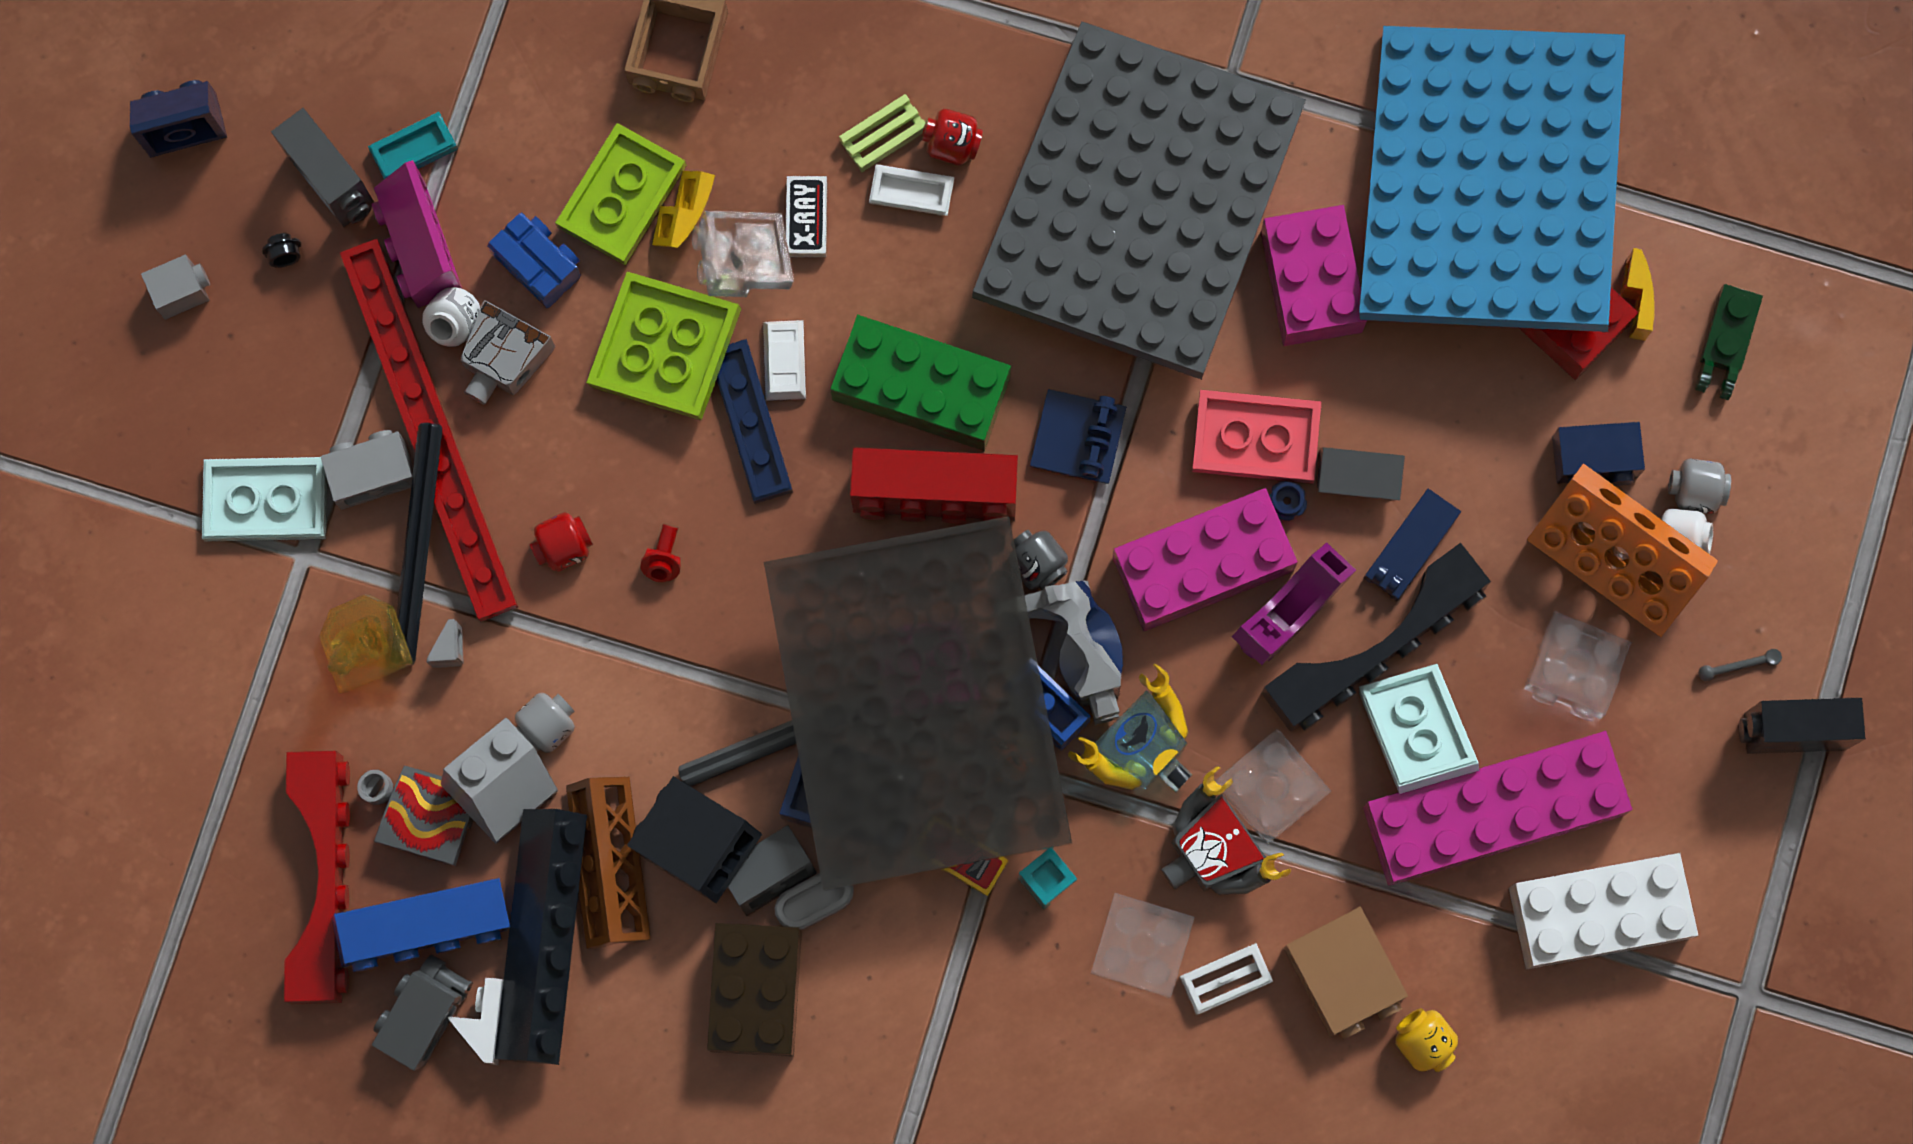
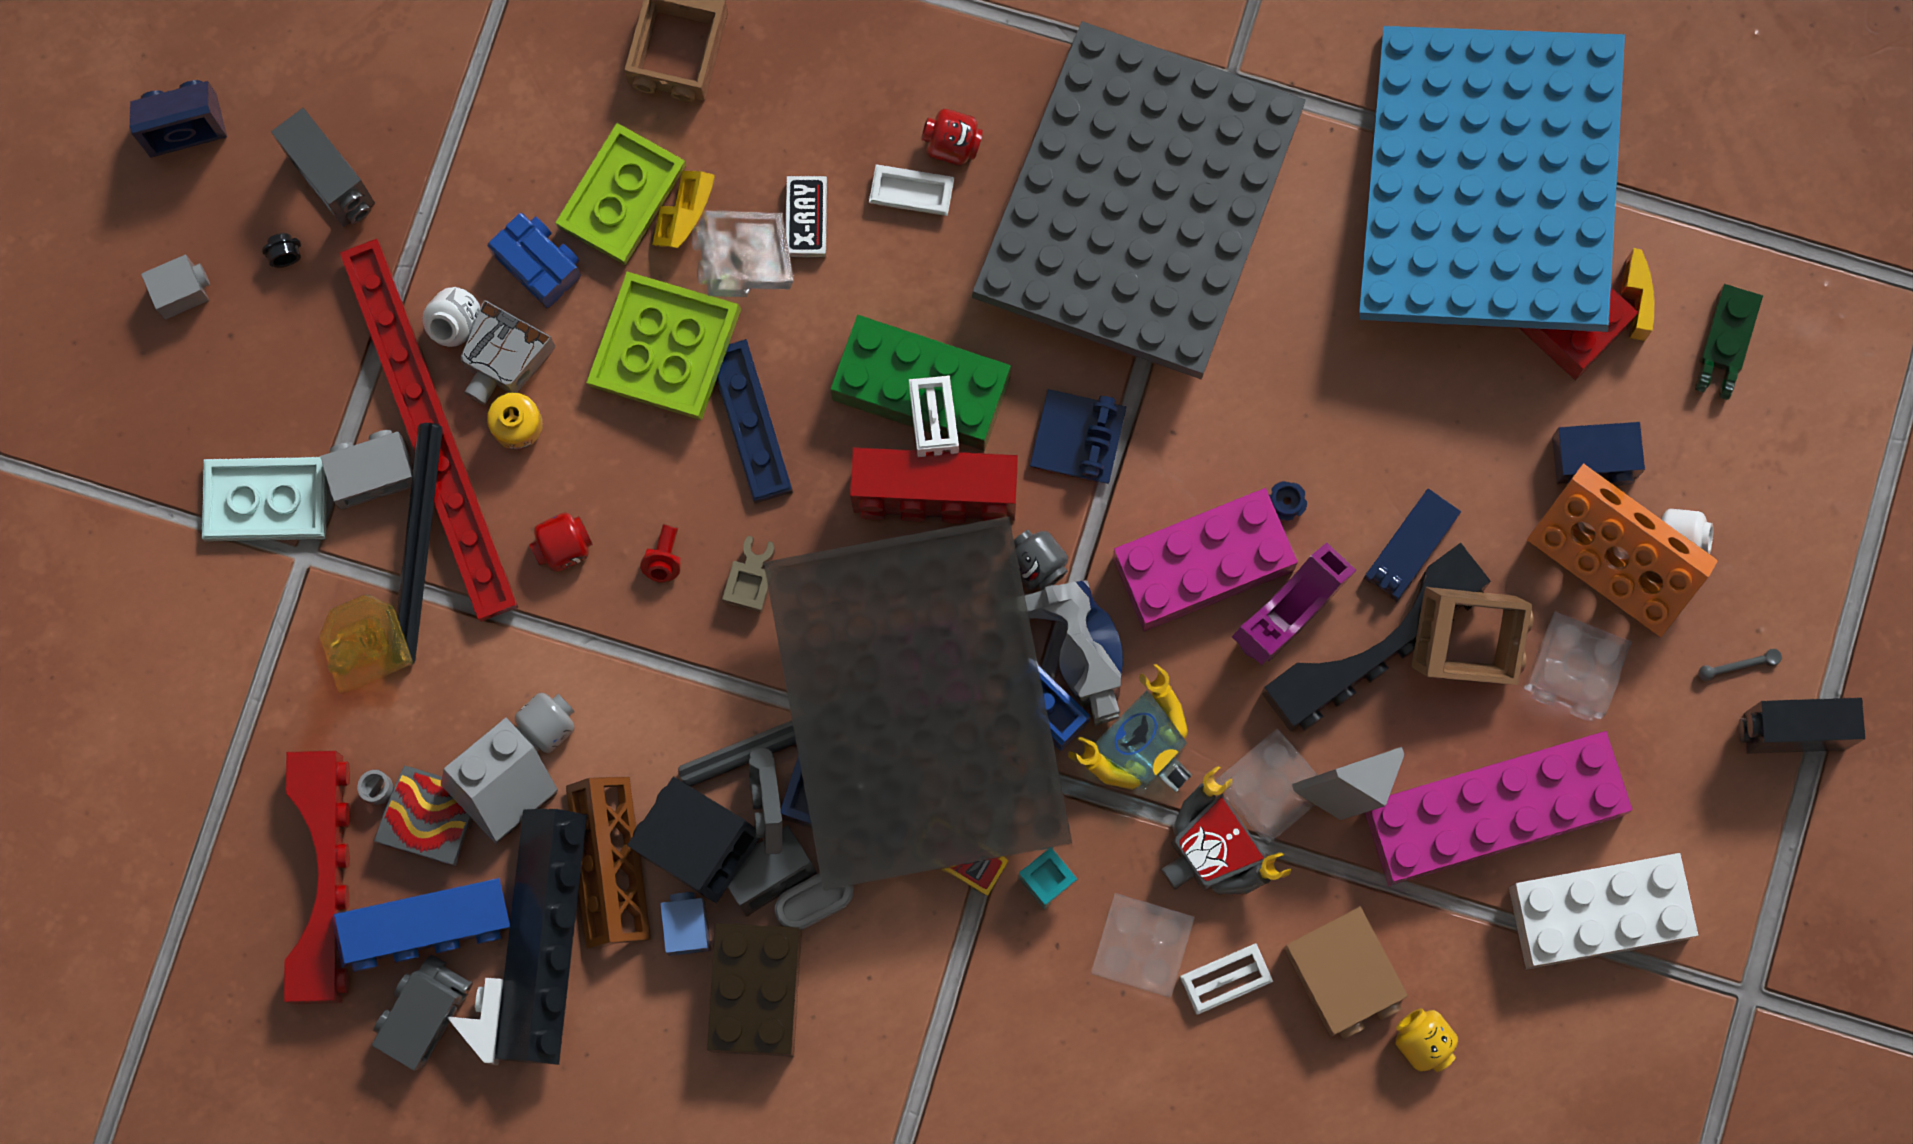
teal tile [368,112,458,179] -> none
dark pink slope [372,160,462,308] -> none
light grey slope [426,619,464,668] -> none
white tile [763,320,806,401] -> none
yellowish green tile [839,94,925,172] -> none
coral plate [1192,390,1321,484] -> none
dark pink brick [1261,205,1367,346] -> none
dark grey hinge [1317,447,1405,500] -> none
light aqua tile [1359,664,1479,794] -> none
light grey head [1668,459,1731,514] -> none
none -> yellow head [487,393,542,449]
none -> medium blue brick [661,892,711,956]
none -> dark tan plate [722,536,775,613]
none -> dark grey hinge [749,747,782,854]
none -> white tile [909,376,959,457]
none -> light grey slope [1292,747,1404,820]
none -> medium nougat window [1411,587,1533,685]

